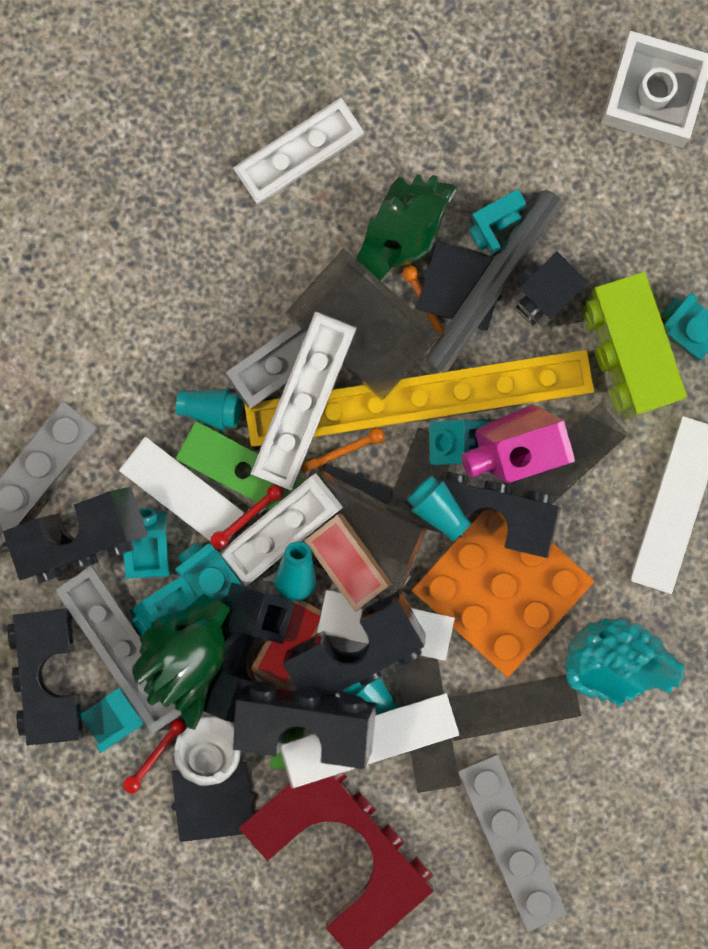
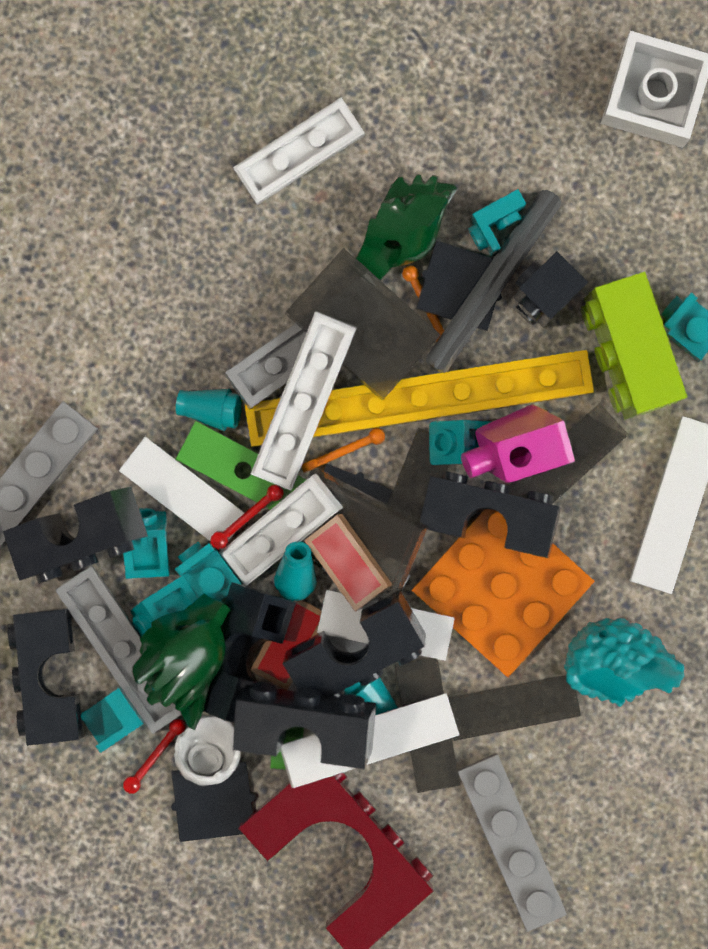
teal cone [406,475,471,541] -> none

